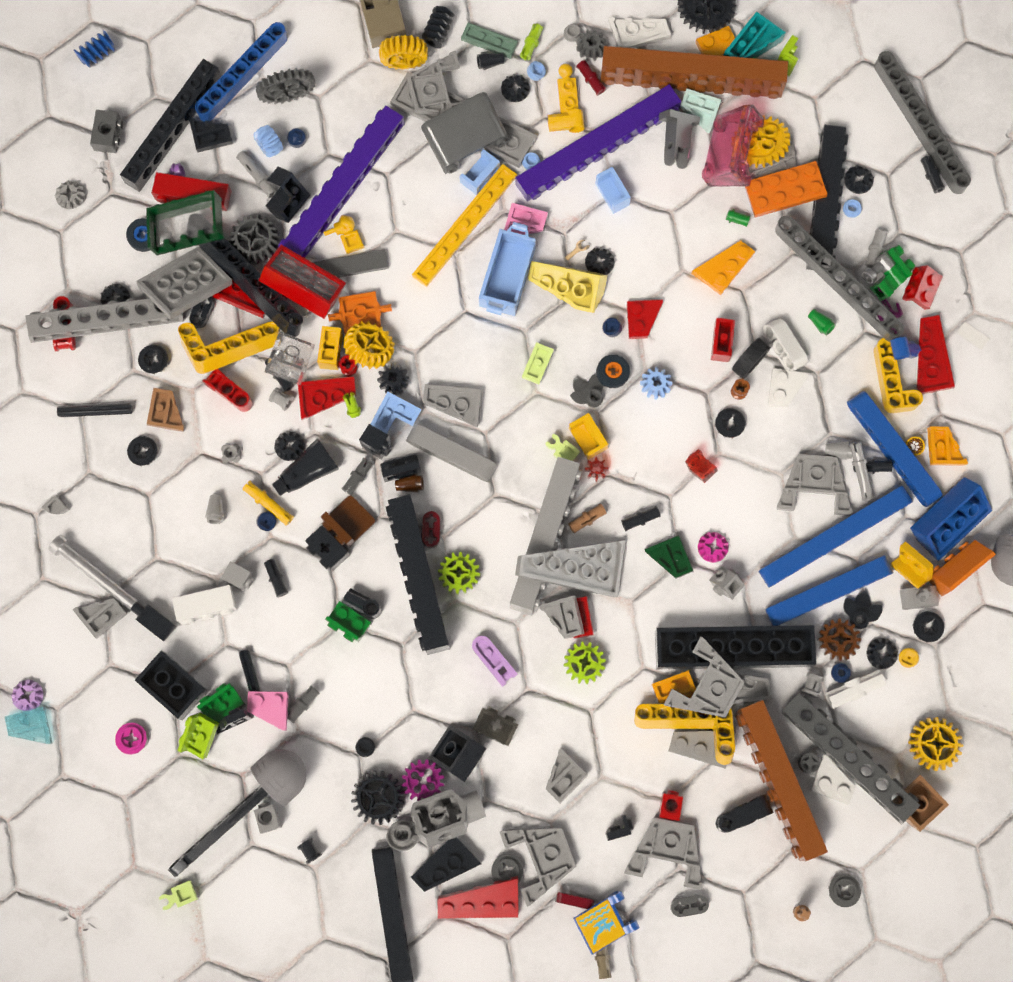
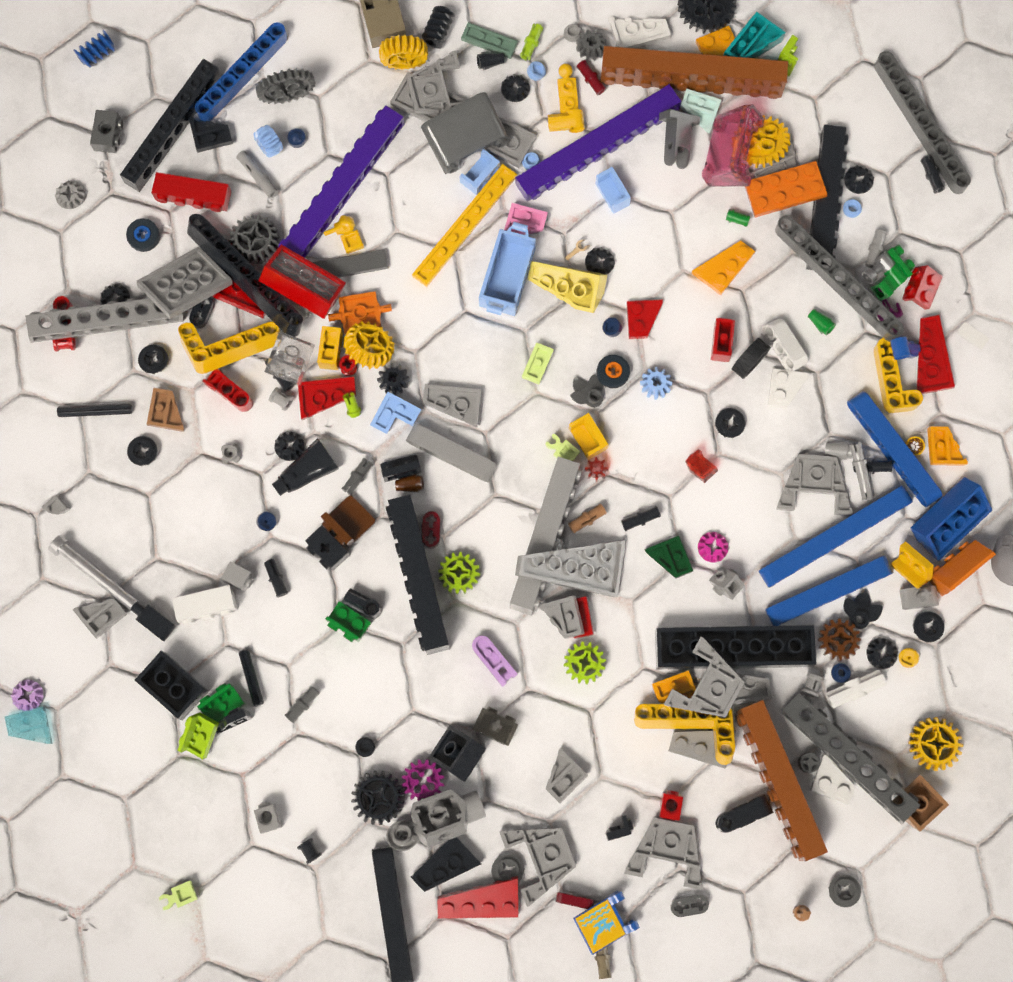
dark pink gear [115,723,147,755] -> none
window [146,190,224,256] -> none
piece [168,749,307,877] -> none
medium lavender plate [169,163,185,177] -> none
light grey cone [205,494,224,524] -> none
yellow pin [242,480,294,526] -> none
bright pink wing [247,691,288,731] -> none
black brick [265,166,311,223] -> none
black brick [359,424,392,460] -> none
dark orange bush [731,379,750,400] -> none

